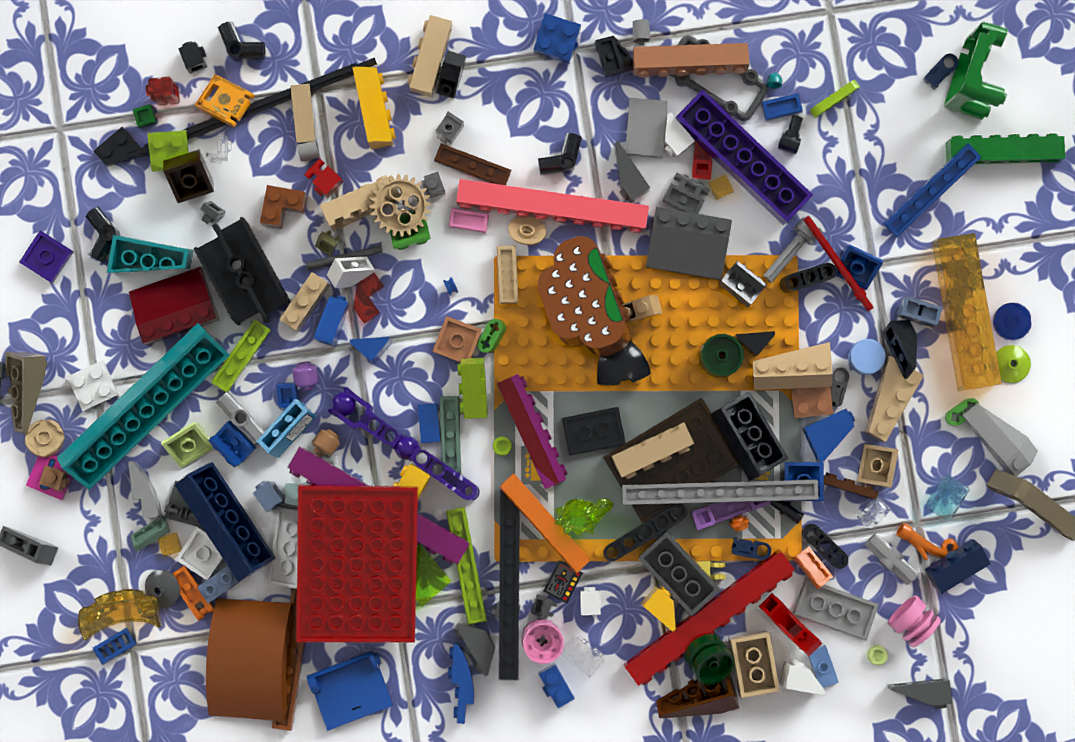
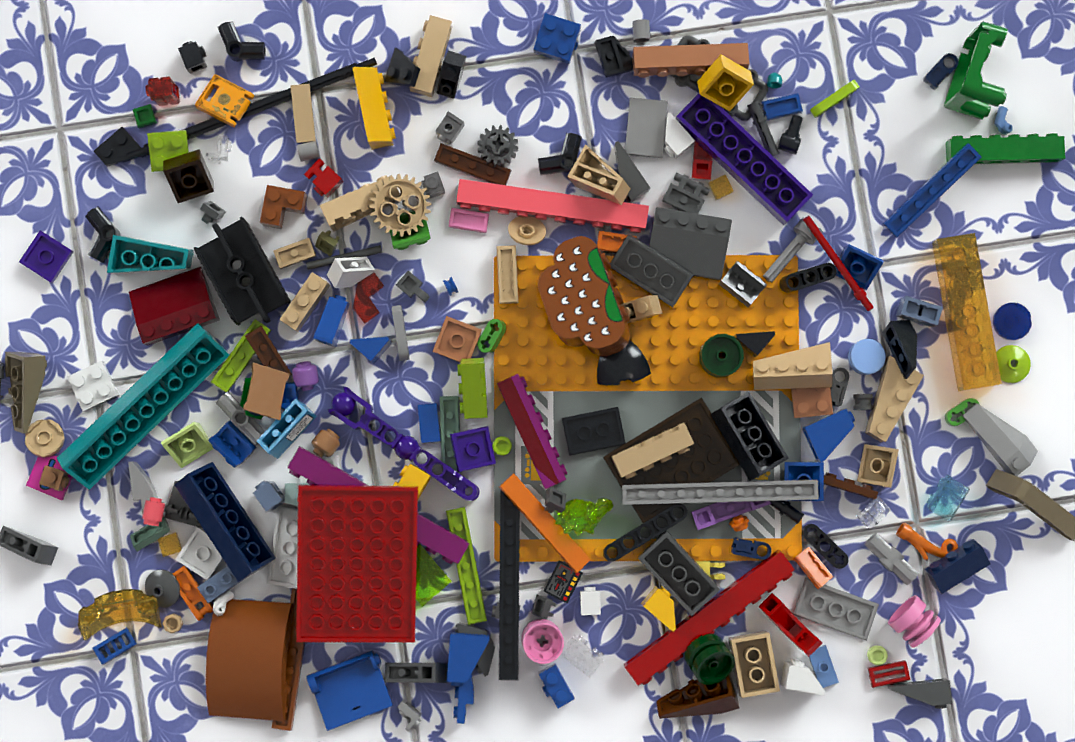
none -> coral brick [142,497,165,526]
none -> tan tile [163,614,183,633]
none -> white arm [213,589,234,616]
none -> medium nougat piece [240,362,289,421]
none -> reddish brown plate [244,325,292,376]
none -> tan plate [273,238,316,269]
none -> black wing [384,48,420,87]
none -> dark grey slope [385,663,447,683]
none -> light grey beam [392,305,410,361]
none -> dark grey plate [396,271,430,303]
none -> light grey bracket [397,699,422,731]
none -> blue slope [447,632,490,686]
none -> dark purple plate [450,426,496,472]
none -> dark grey gear [477,125,518,167]
none -> dark grey tile [545,487,566,513]
none -> tan wedge [567,144,631,205]
none -> orange plate [597,231,637,253]
none -> dark grey tile [610,234,694,307]
none -> yellow brick [697,54,754,112]
none -> dark grey pin [747,101,780,156]
none -> dark grey wheel [853,394,873,410]
none -> red tile [867,660,910,688]
none -> medium blue arm [994,106,1013,134]

